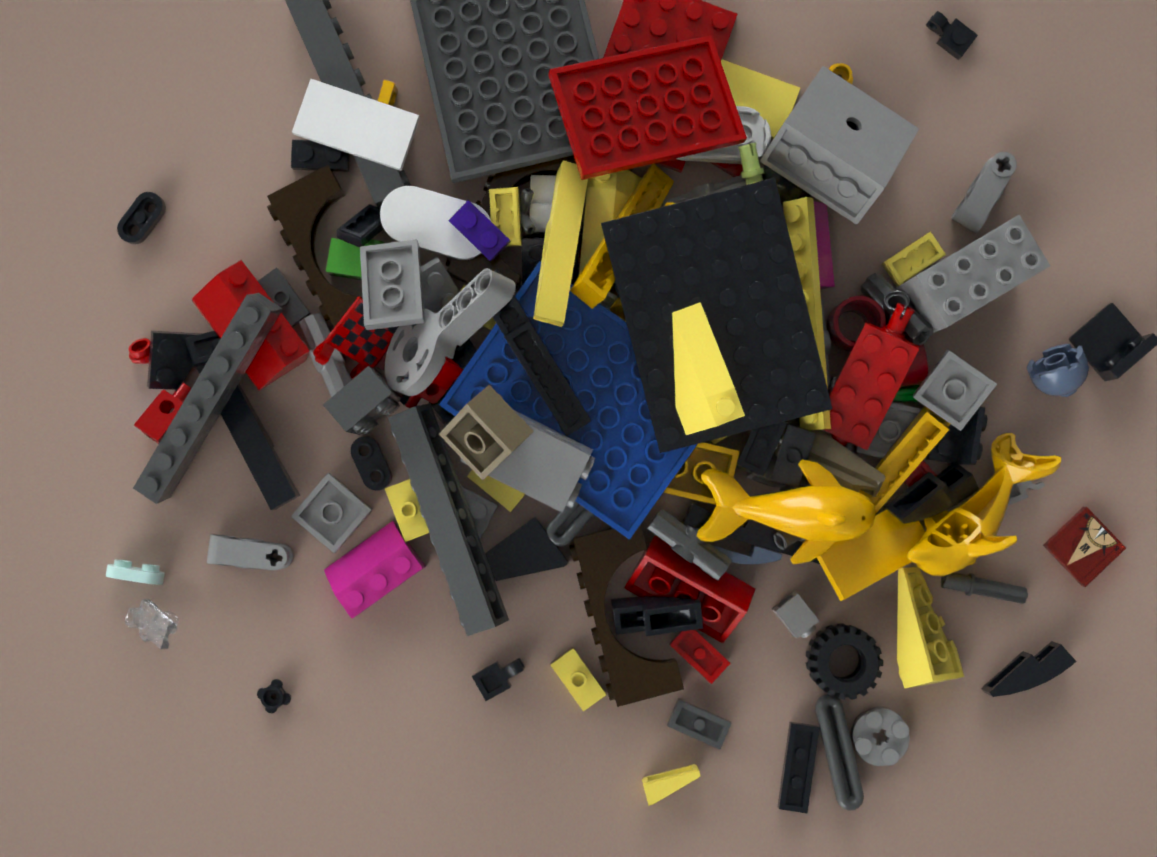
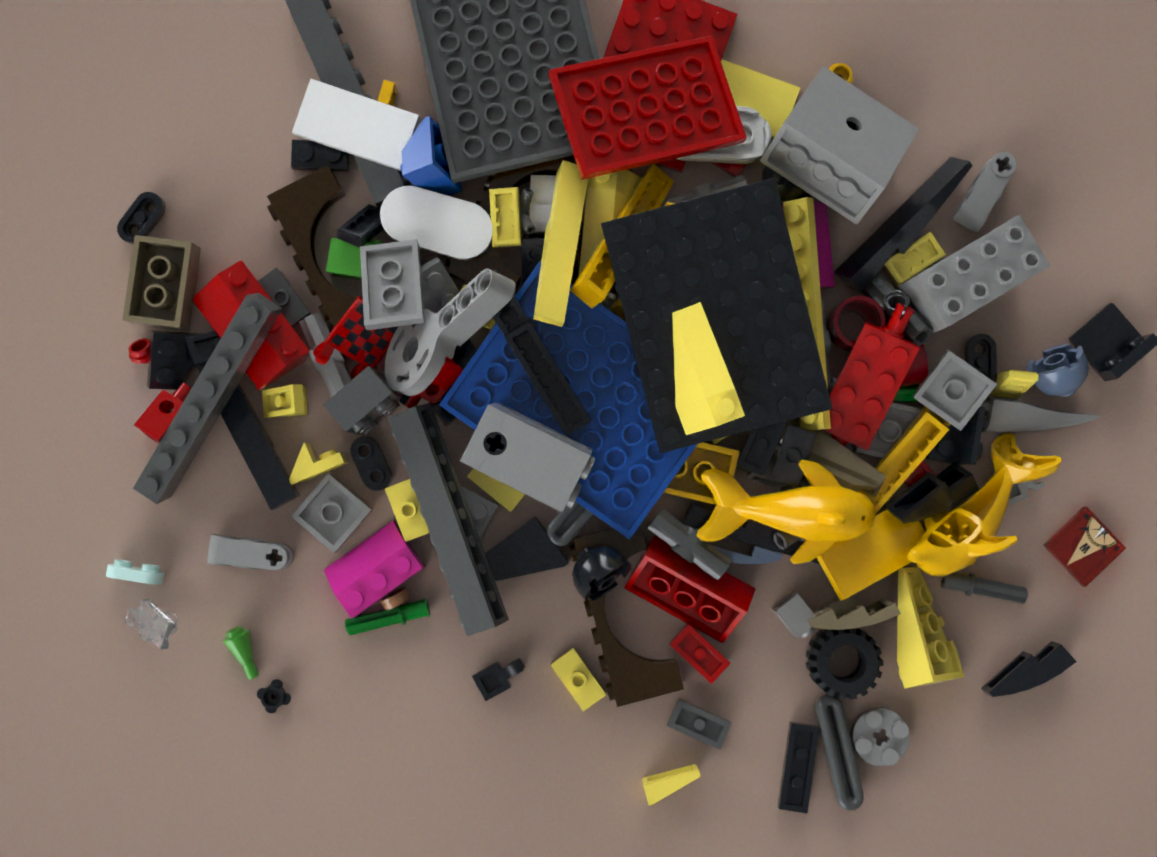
dark tan slope [439,385,534,480] -> none
dark purple plate [448,200,511,262] -> none
black slope [611,596,703,636] -> none
yellowish green pin [738,142,764,185] -> none
black plate [926,11,978,60] -> none
none -> dark tan brick [122,235,201,331]
none -> bright green cone [222,626,259,680]
none -> light yellow slope [262,384,308,418]
none -> light yellow slope [289,442,349,485]
none -> green axle [345,598,431,635]
none -> medium nougat tile [380,587,410,610]
none -> blue slope [400,116,462,196]
none -> black cylinder [572,545,631,602]
none -> dark tan slope [808,595,901,630]
none -> black slope [834,157,973,292]
none -> black plate [965,334,997,382]
none -> light grey piece [980,397,1100,432]
none -> light yellow slope [991,370,1039,399]

